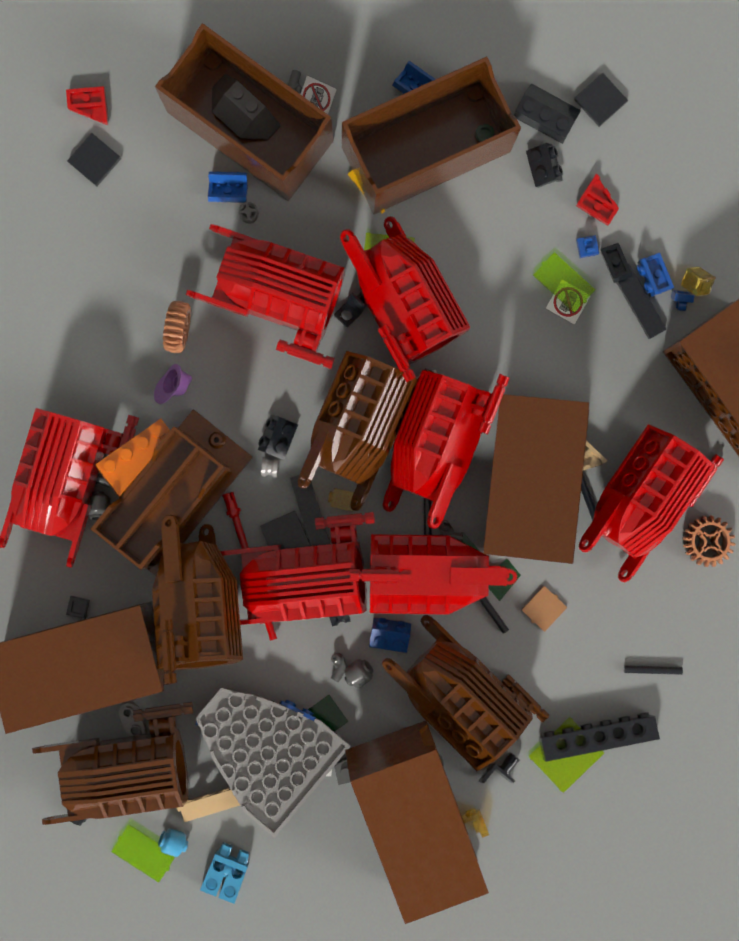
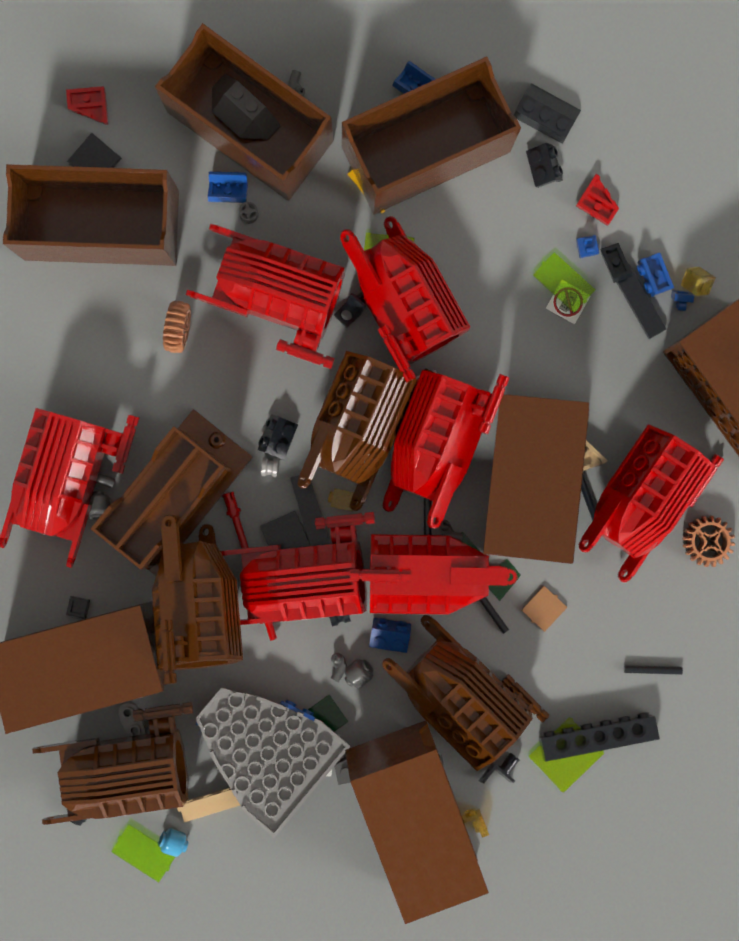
orange wedge [96,419,170,498] -> none
medium lavender piece [154,364,192,404] -> none
dark azure hips [200,842,250,904] -> none
sticker [301,76,336,114] -> none
dark green tile [475,124,495,143] -> none
black tile [574,73,628,127] -> none
none -> reddish brown piece [3,164,179,266]

